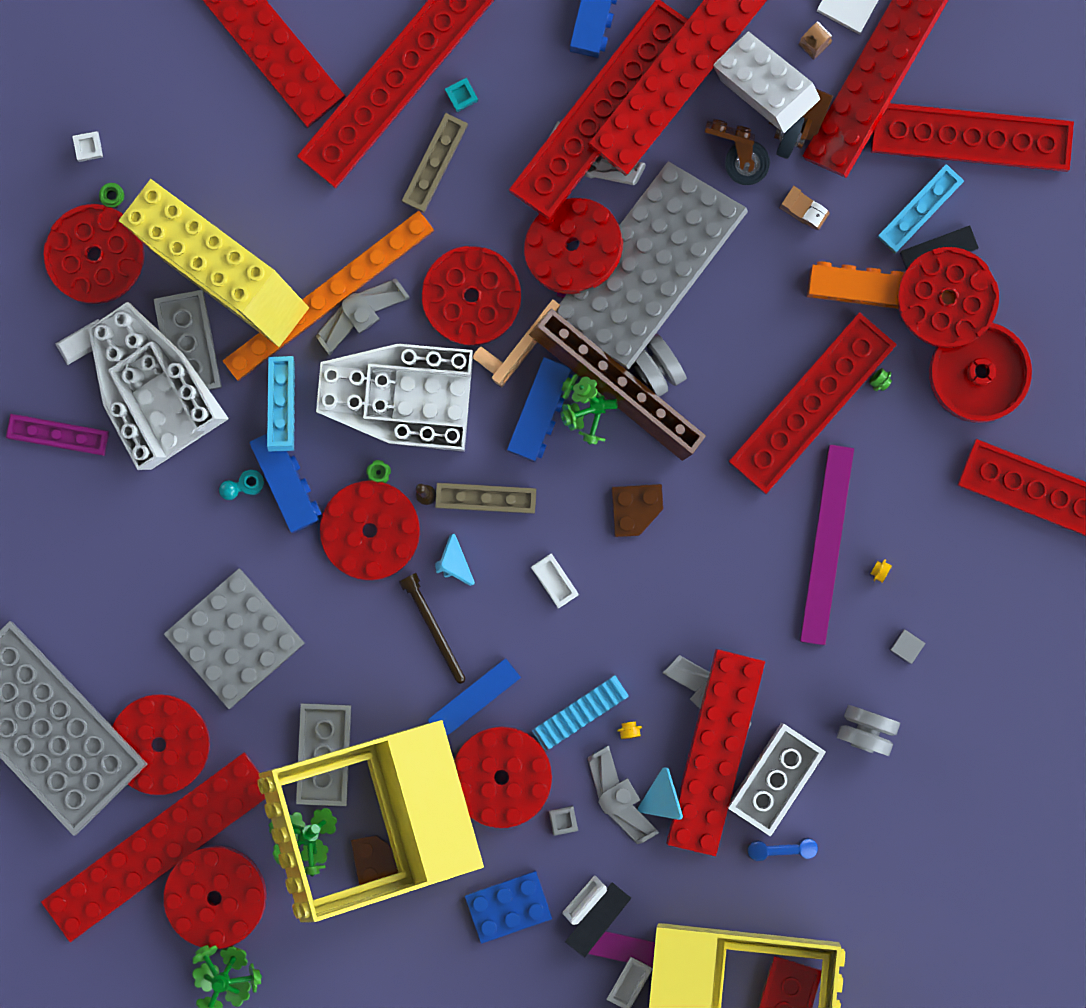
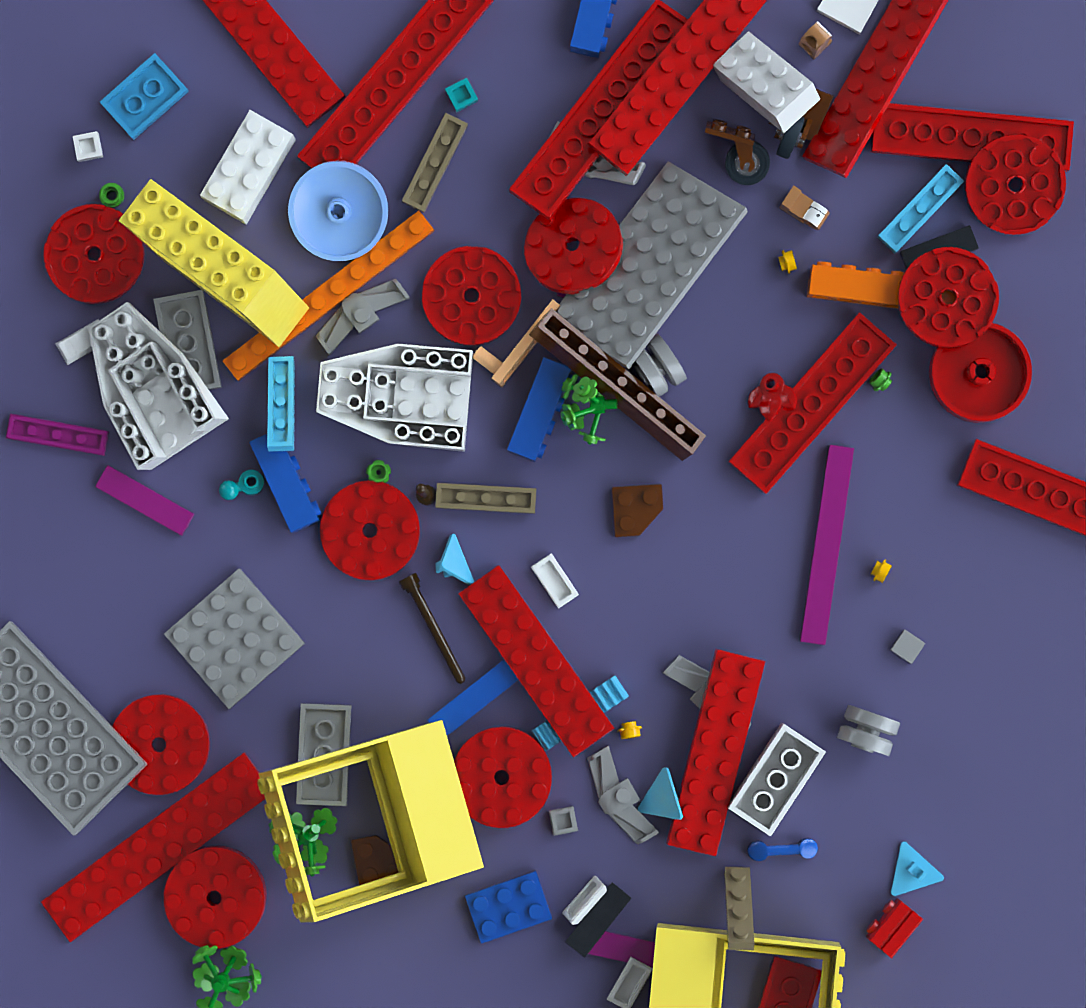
none -> magenta tile [95,465,195,536]
none -> dark azure plate [100,53,189,140]
none -> white brick [200,110,296,225]
none -> light blue dish [288,161,388,261]
none -> red plate [458,565,615,758]
none -> dark tan plate [724,867,755,951]
none -> red plate [748,373,796,421]
none -> yellow plate [778,250,797,274]
none -> red brick [866,898,923,958]
none -> medium azure piece [891,842,944,896]
none -> red plate [965,134,1066,235]

